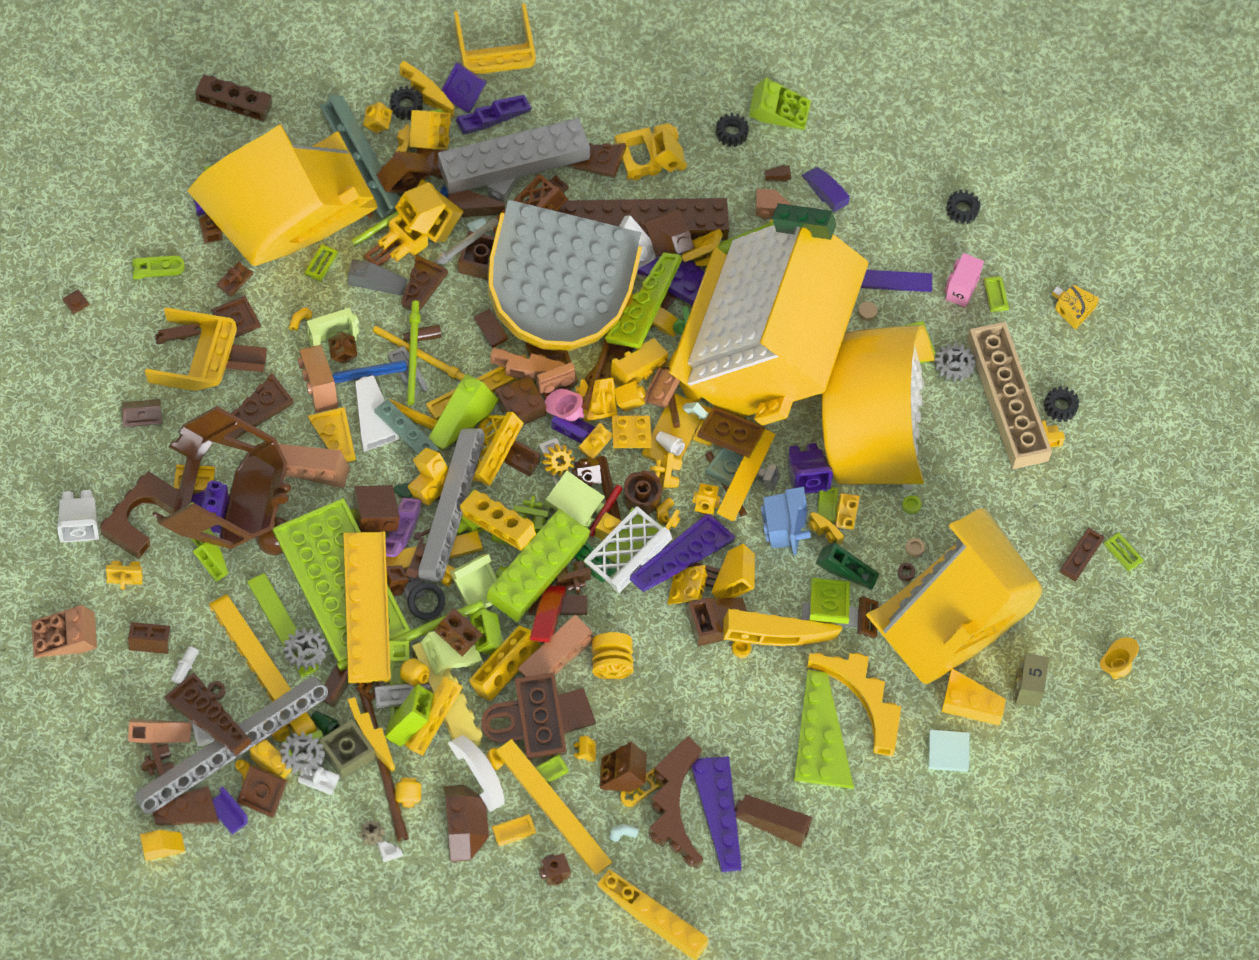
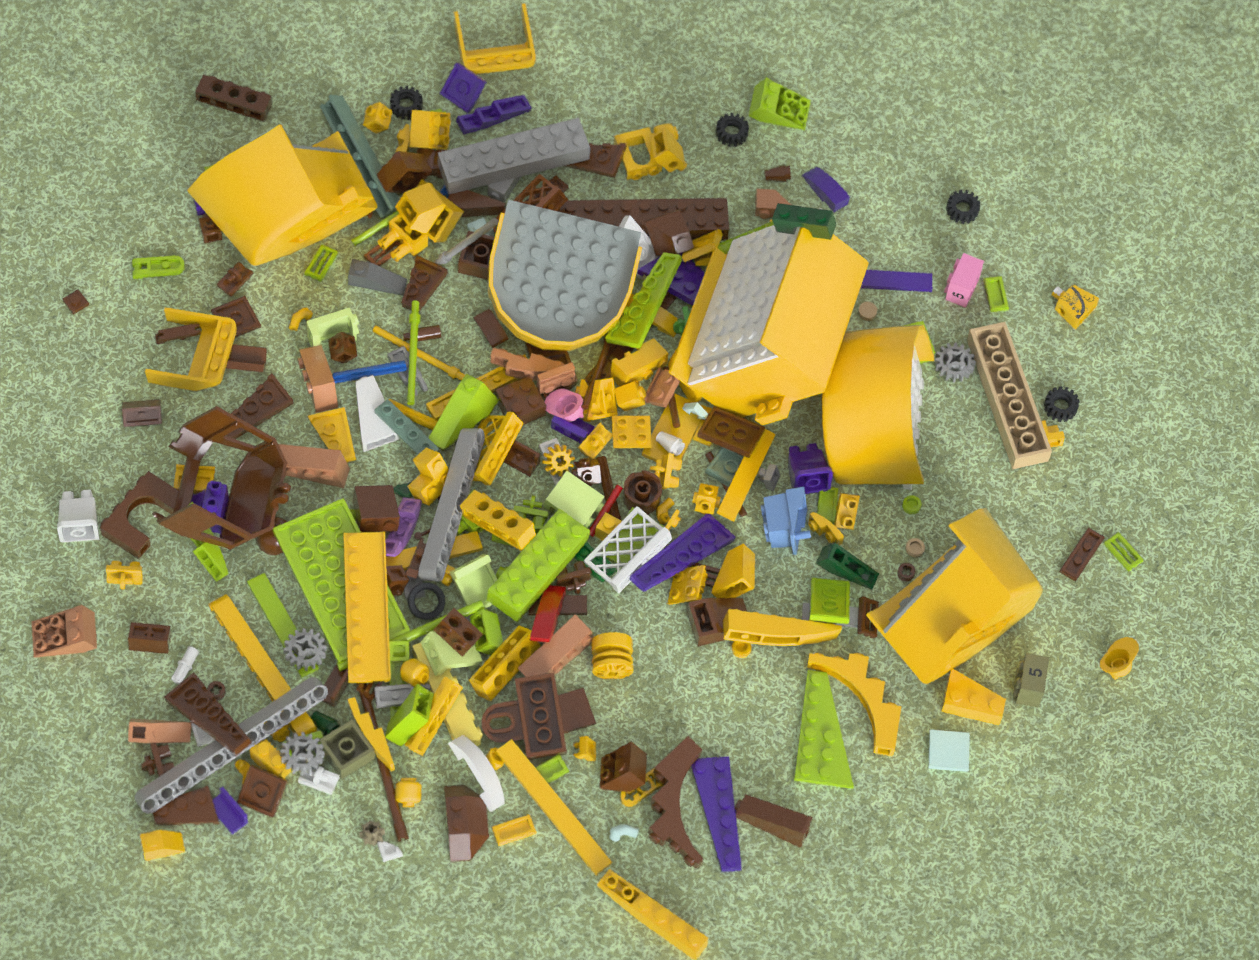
yellow slope [399,60,454,118] -> none
reddish brown brick [538,853,571,885] -> none

